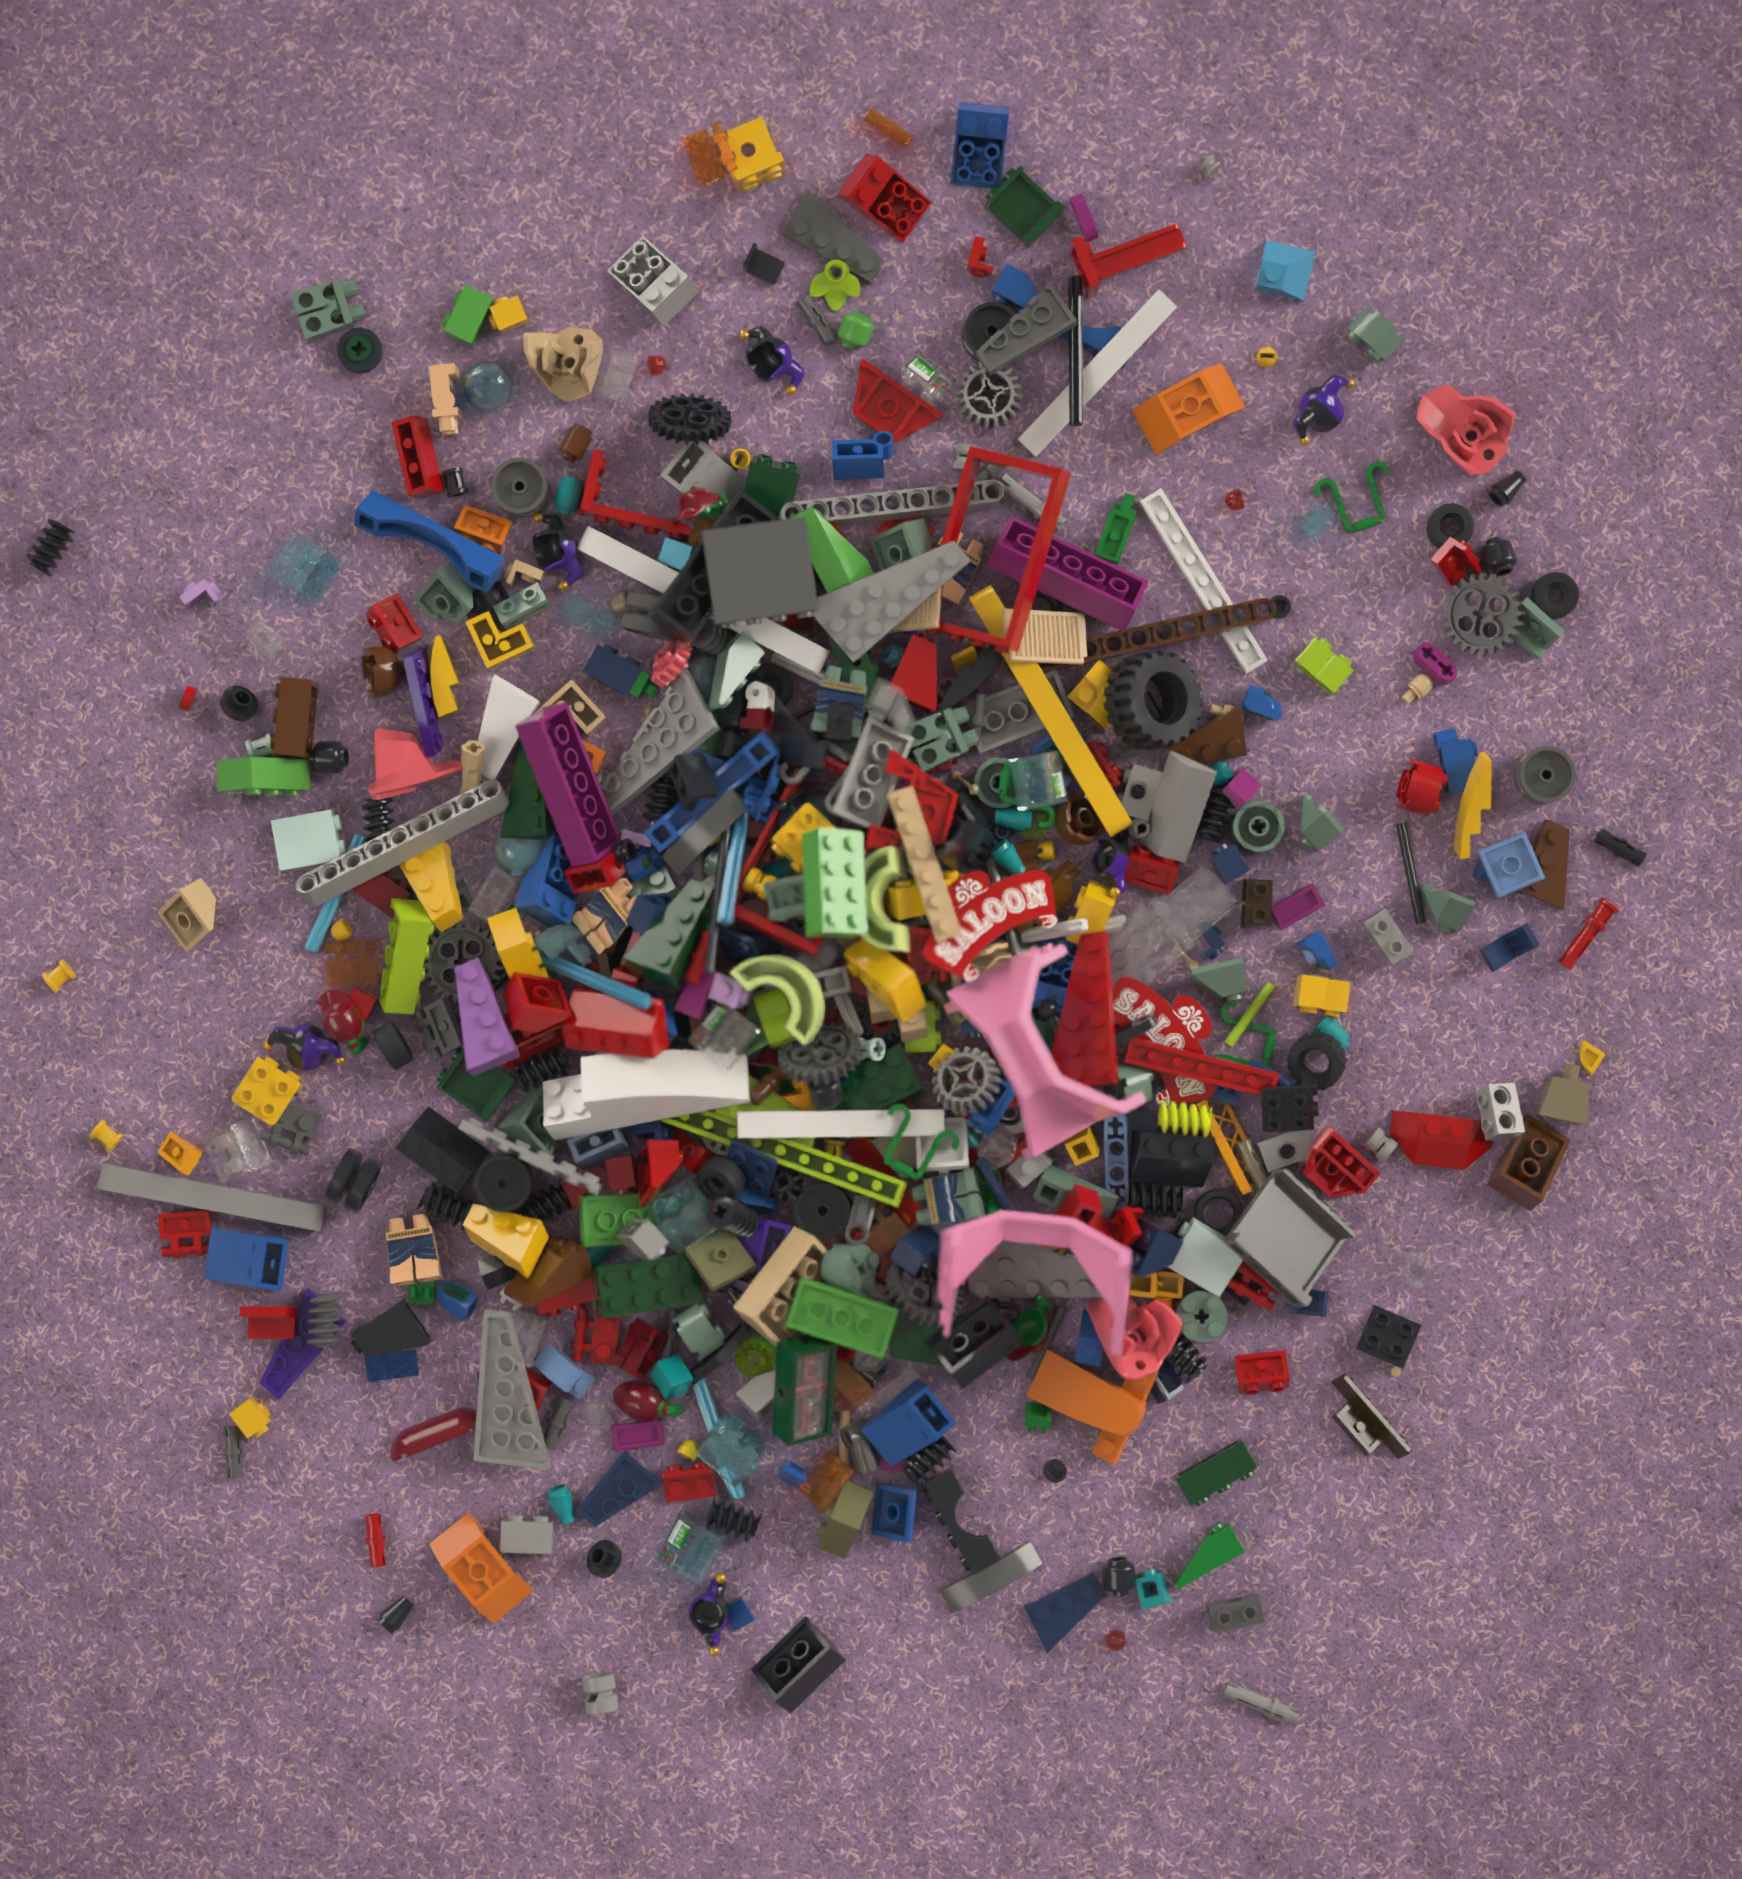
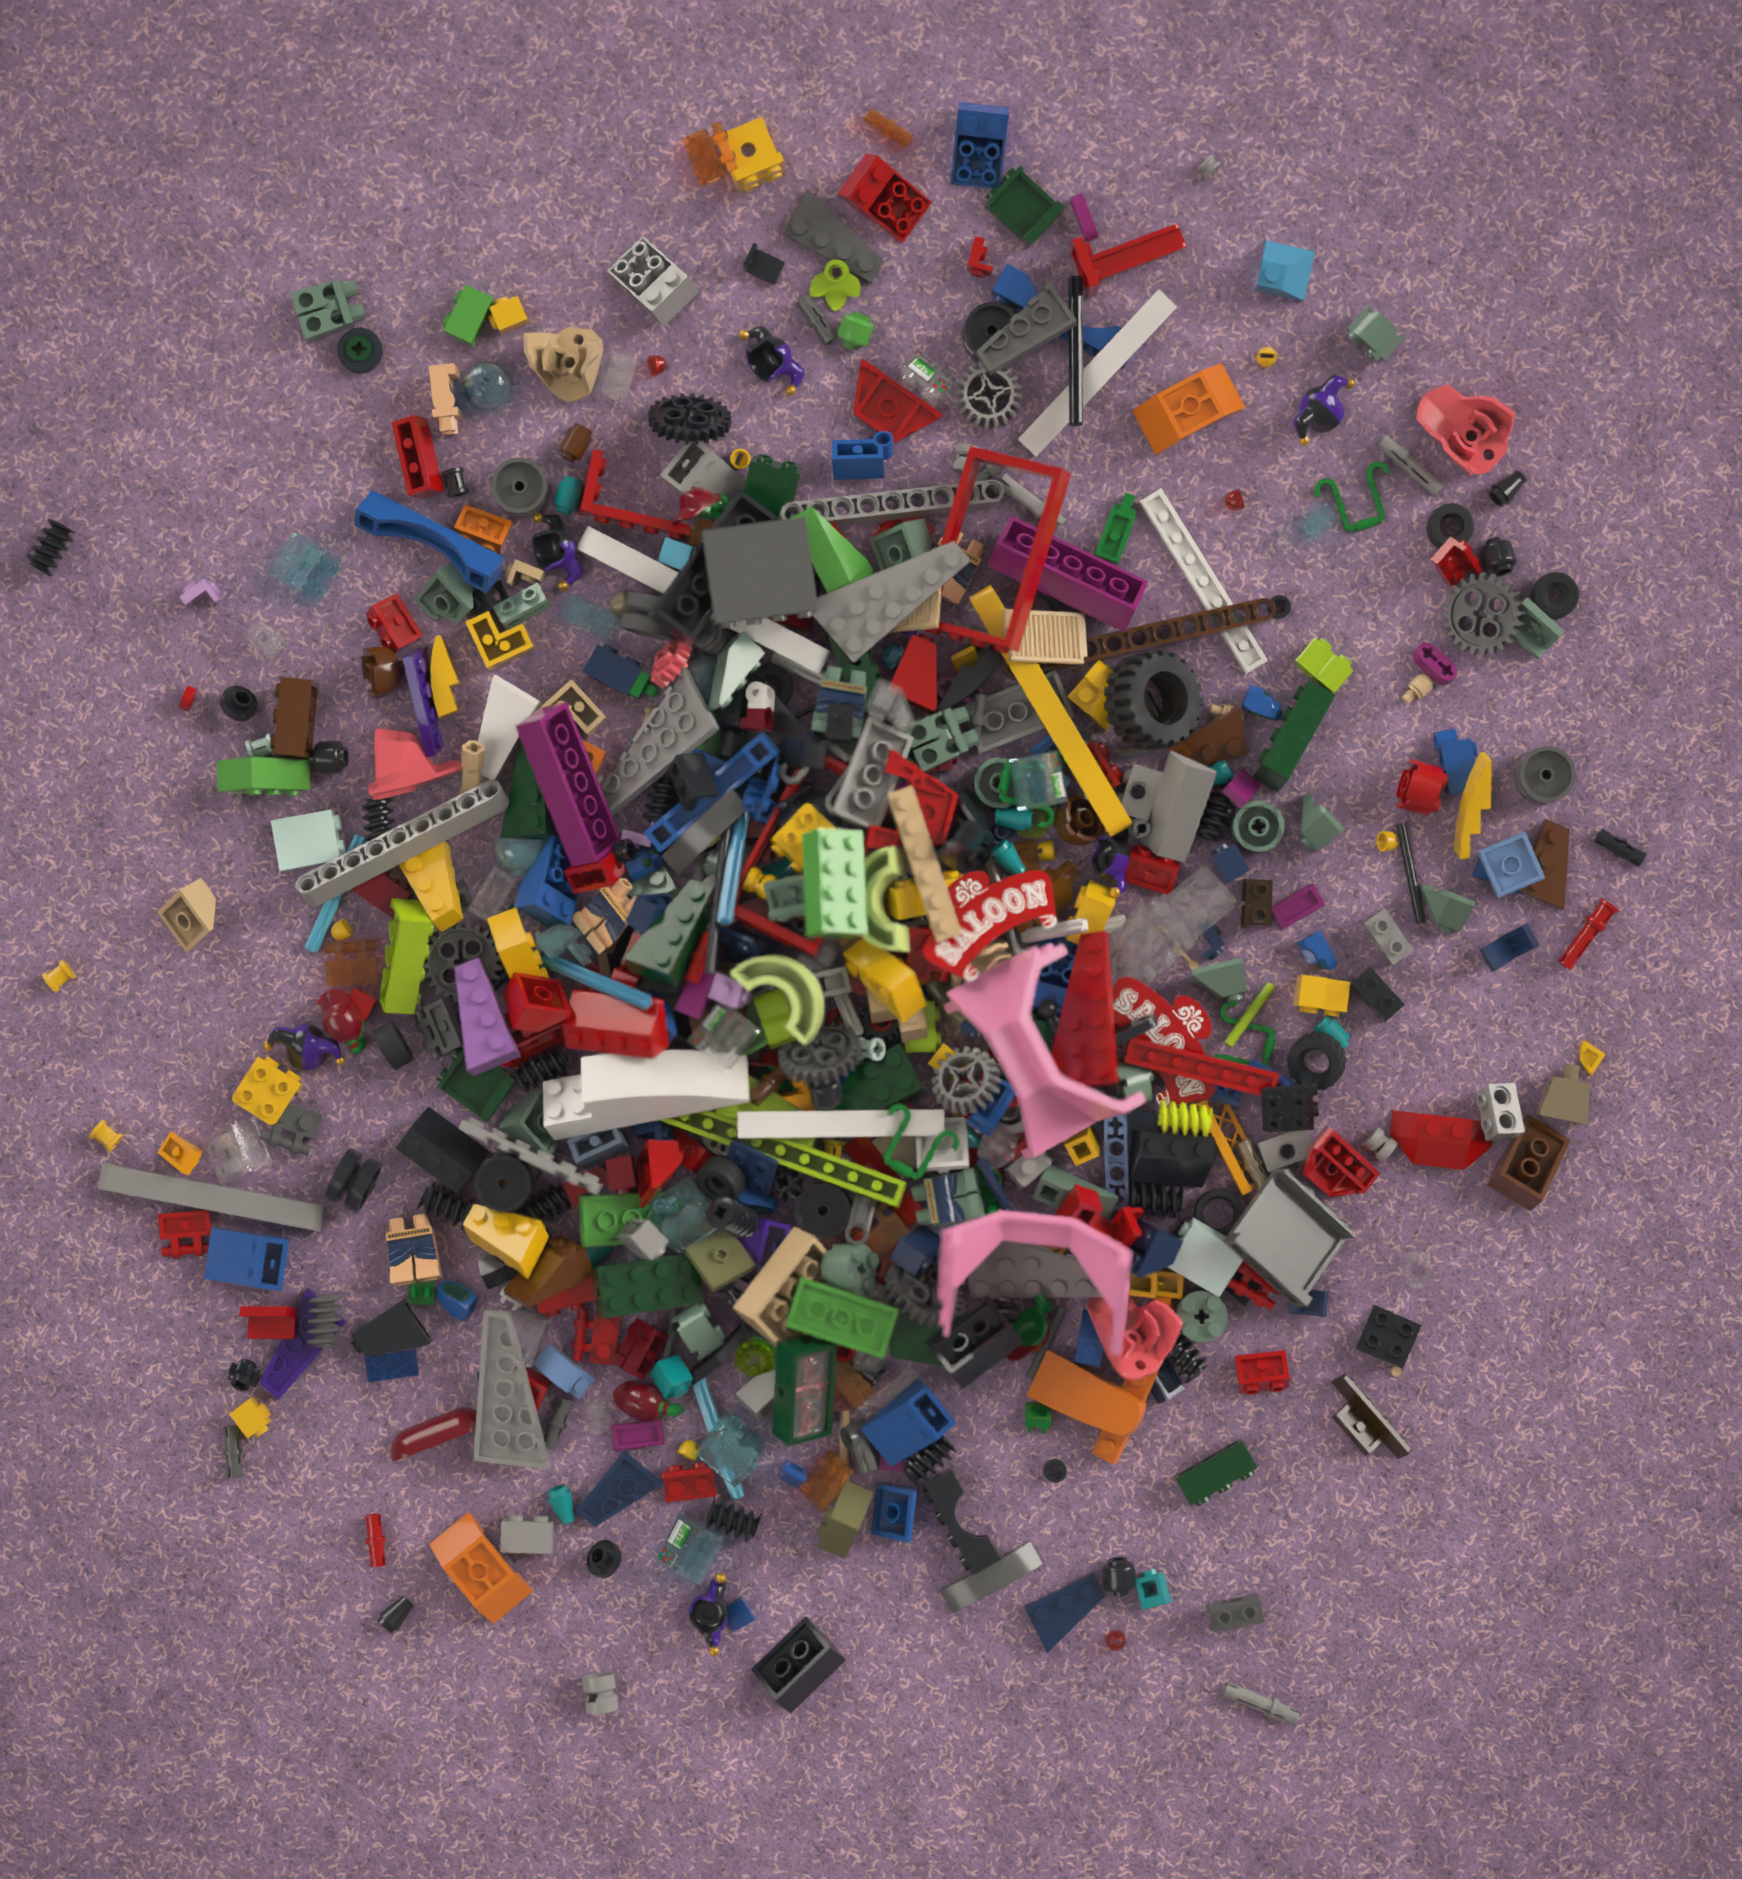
tan hinge [951,771,978,795] -> none
green slope [1174,1521,1245,1590] -> none
none -> black gear [227,1359,261,1391]
none -> dark green wedge [1252,680,1336,793]
none -> black brick [1350,967,1405,1022]
none -> yellow hinge [1376,831,1398,851]
none -> light grey pin [1377,434,1444,497]

